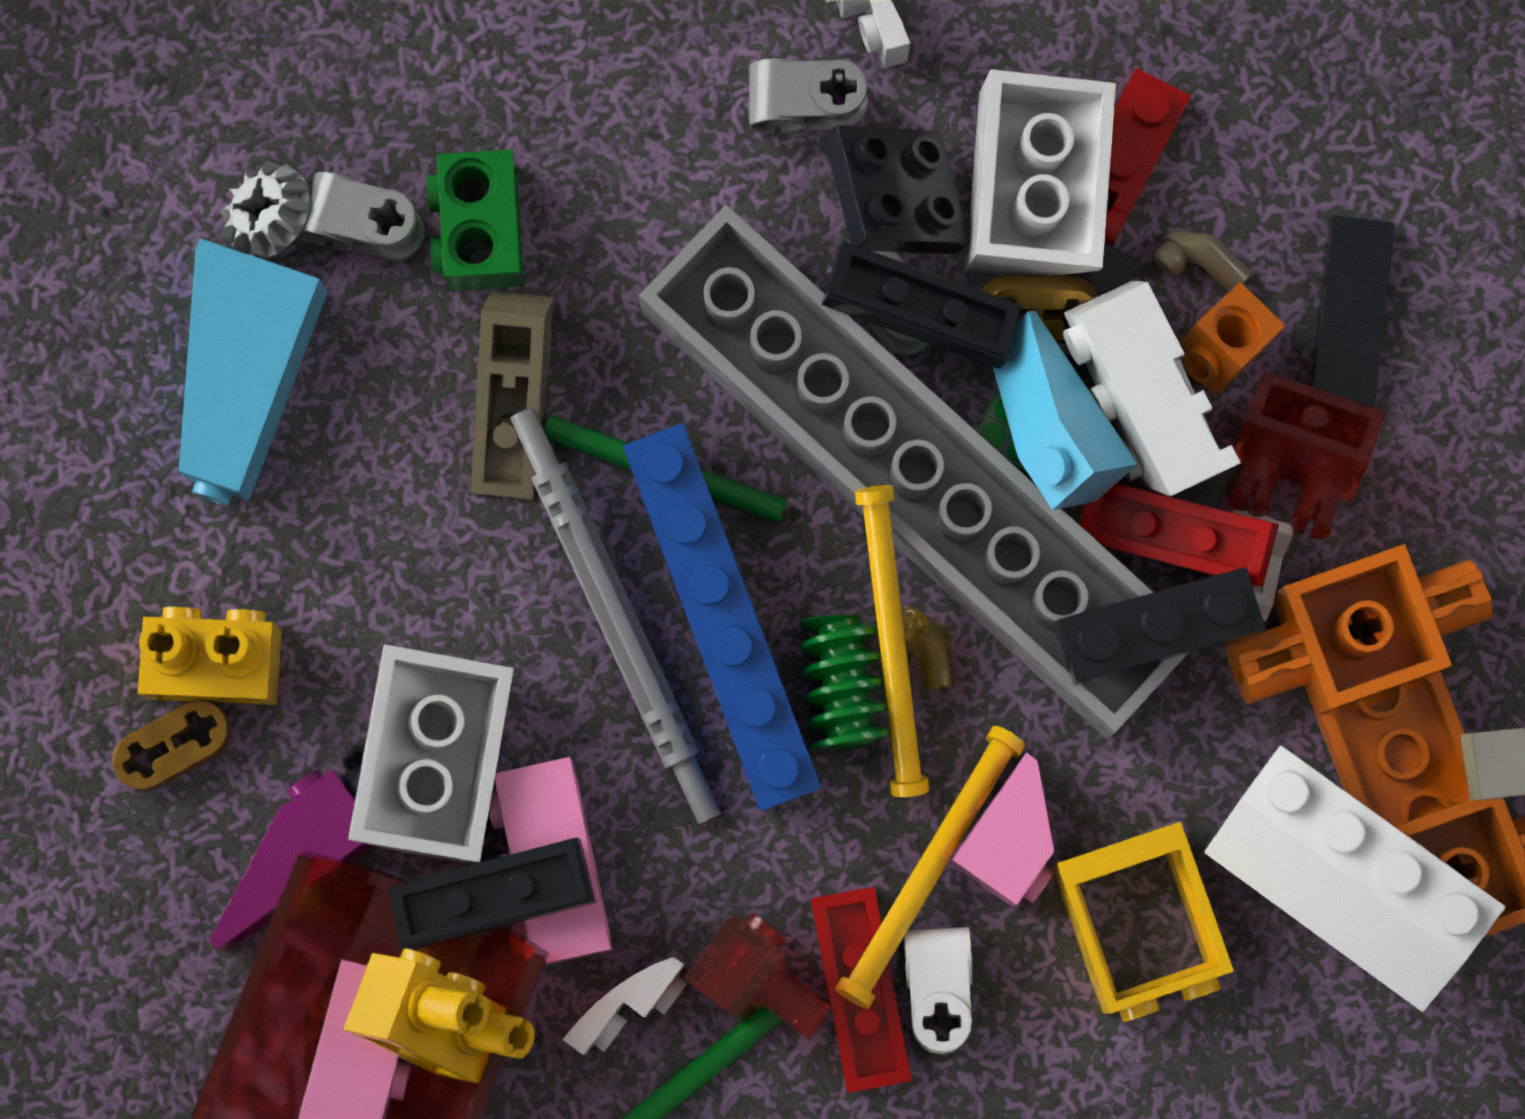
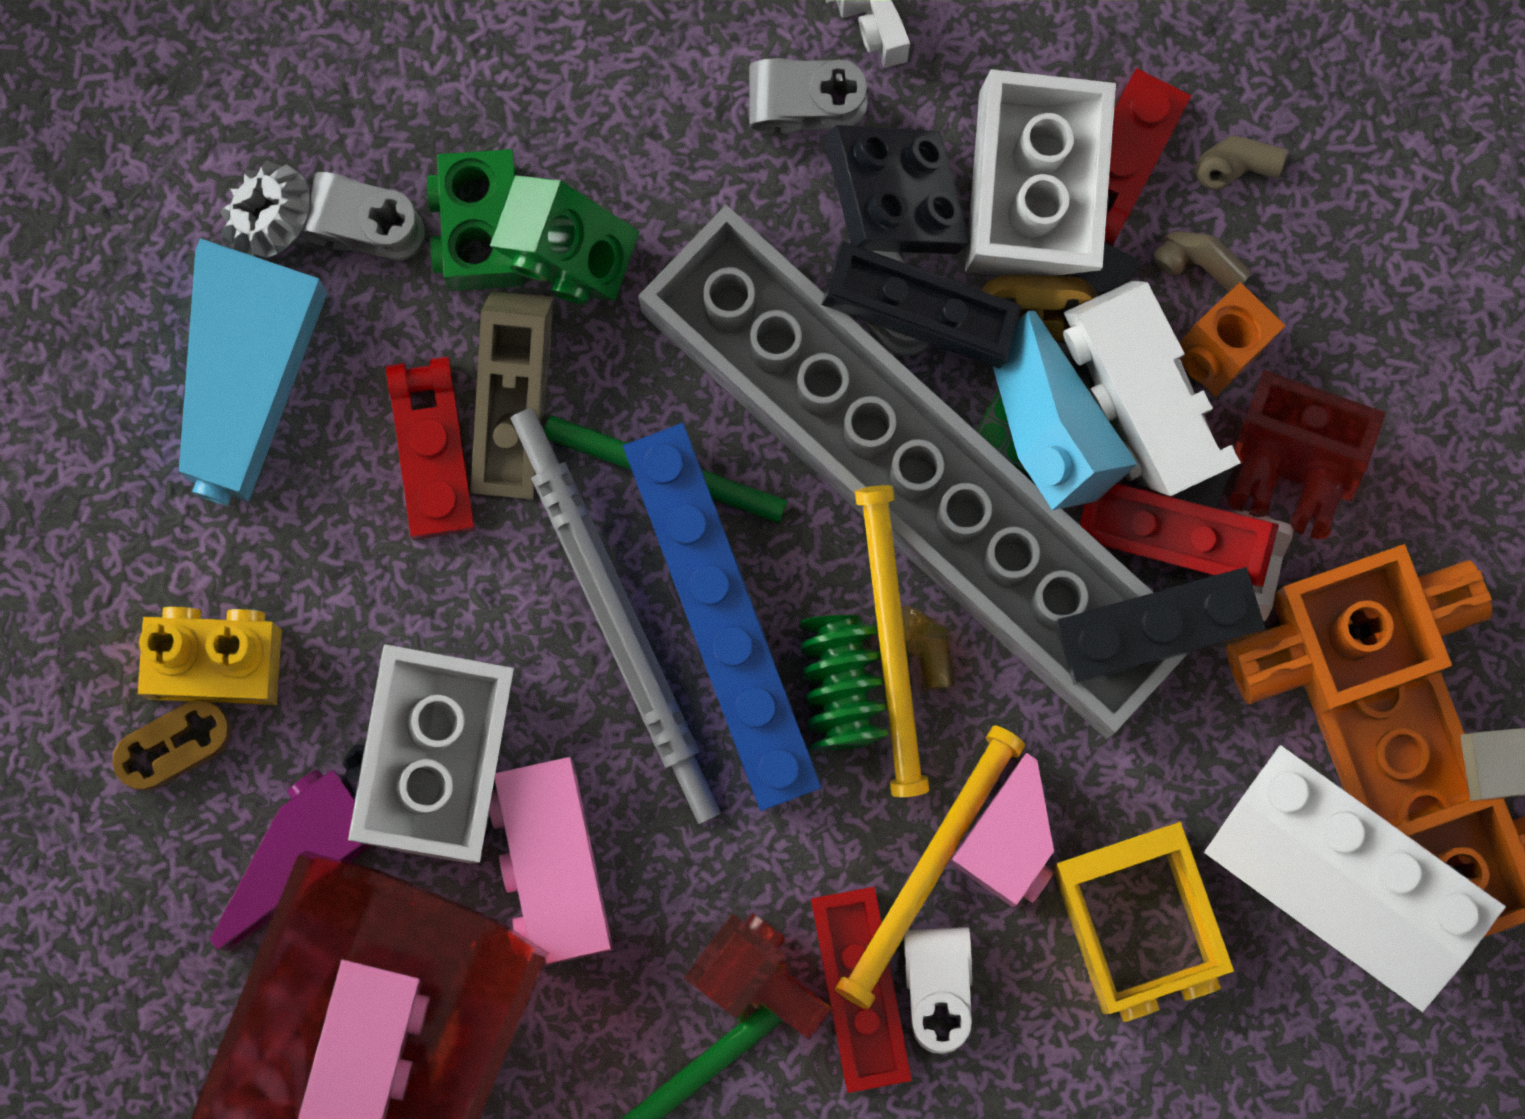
yellow brick [343,949,535,1084] -> none
black tile [387,837,596,951] -> none
white slope [563,957,688,1055] -> none
black tile [1308,215,1395,410] -> none
none -> red plate [386,356,475,540]
none -> green brick [490,175,640,305]
none -> dark tan arm [1195,135,1287,191]

